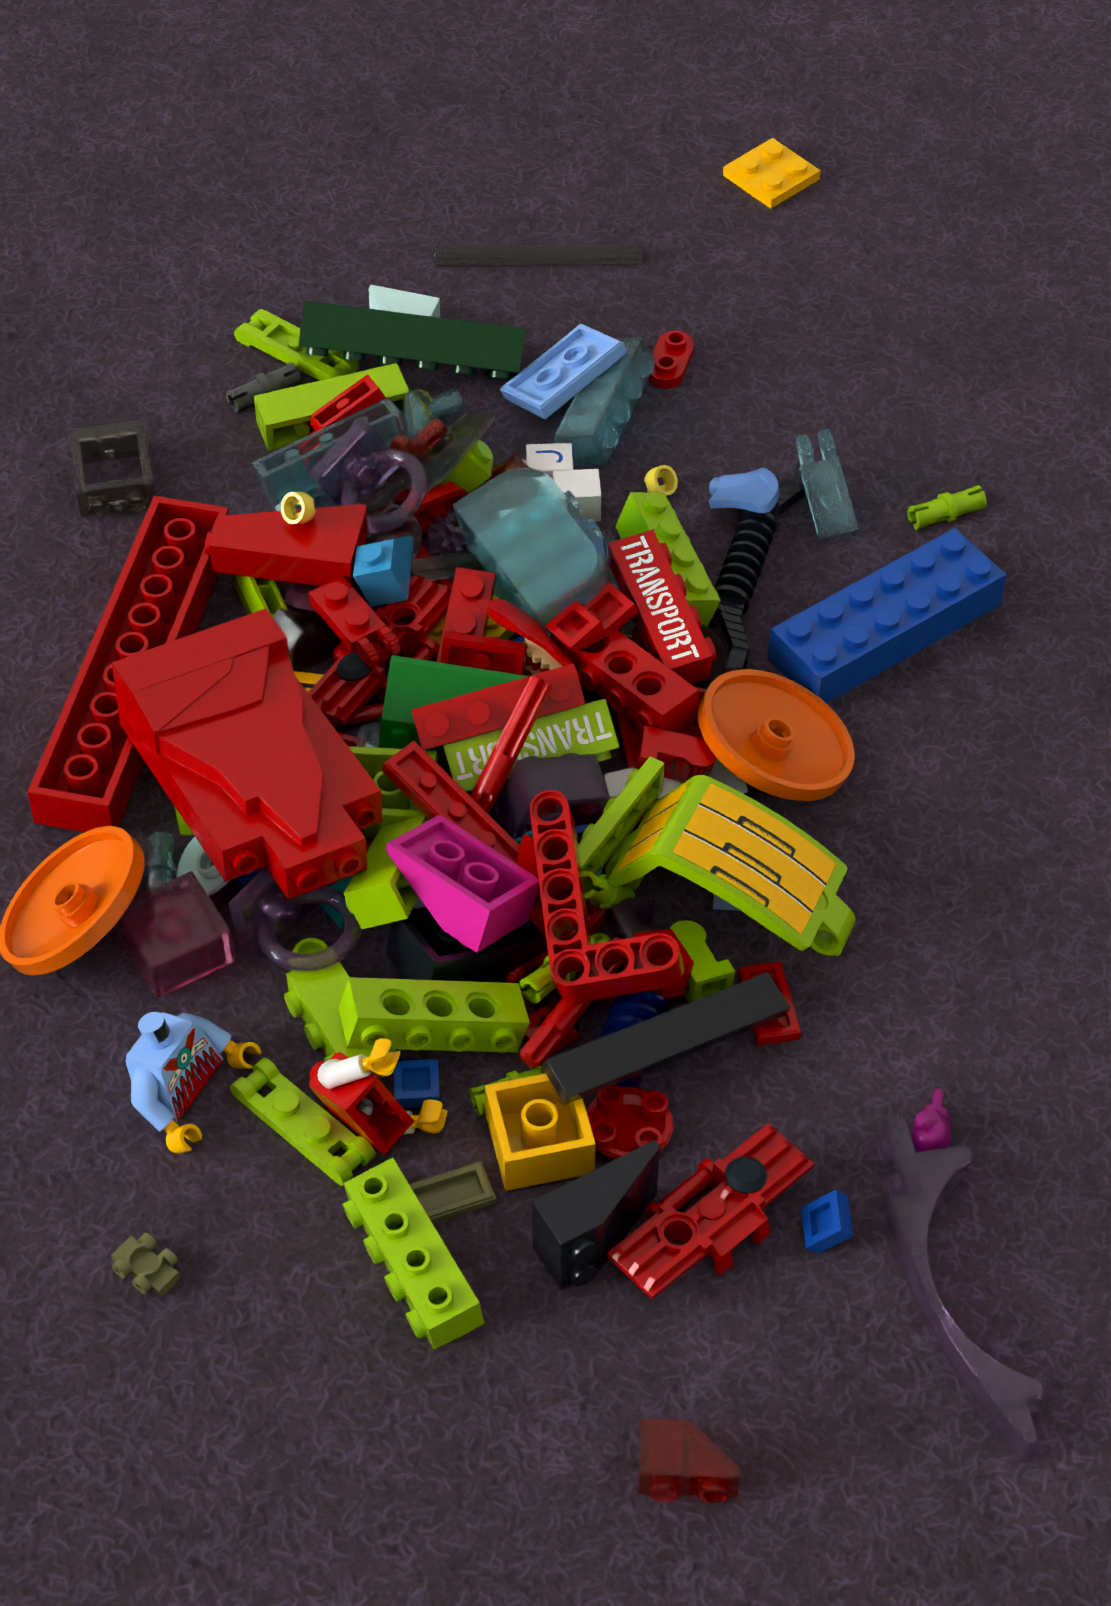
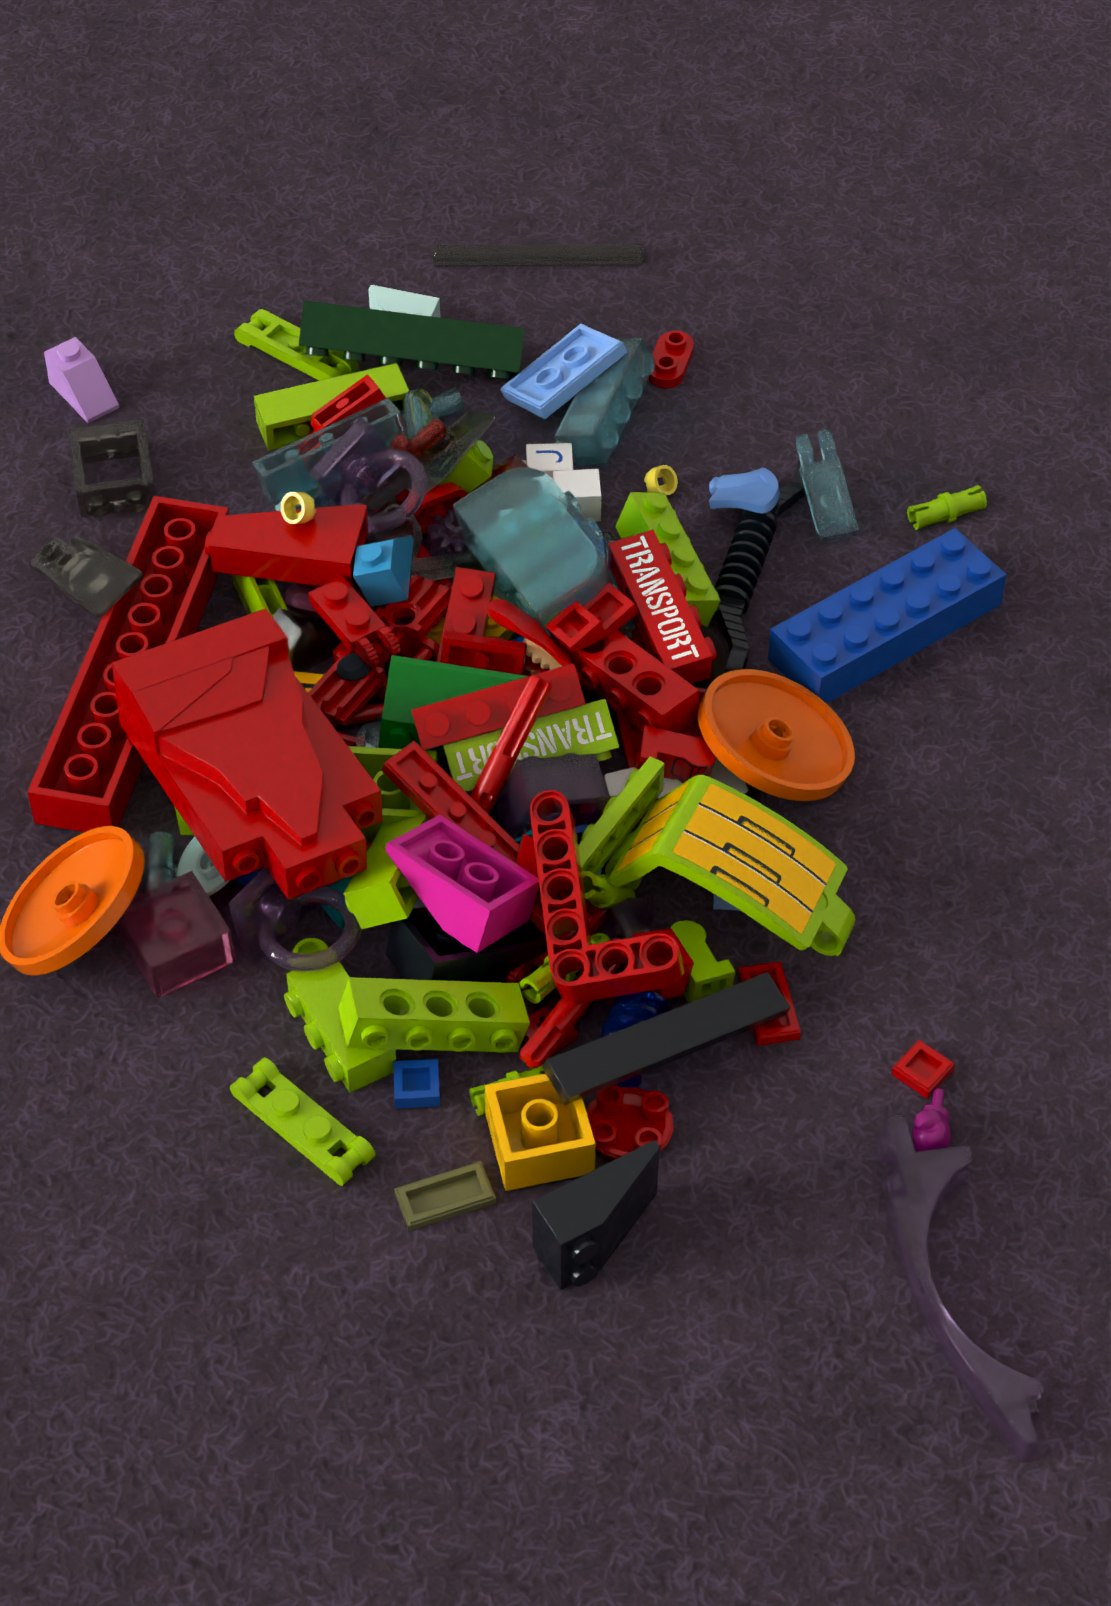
olive piece [111,1232,180,1297] -> none
light blue torso [125,1012,261,1154] -> none
dark grey pin [226,362,302,413] -> none
torso [309,1039,448,1155] -> none
lime brick [342,1158,485,1349] -> none
red piece [607,1123,814,1300] -> none
clear red slope [638,1419,740,1503] -> none
yellow plate [723,138,821,209] -> none
blue plate [801,1190,853,1253] -> none
none -> clear smoke piece [30,537,143,618]
none -> lavender slope [44,337,120,423]
none -> red tile [891,1040,955,1099]

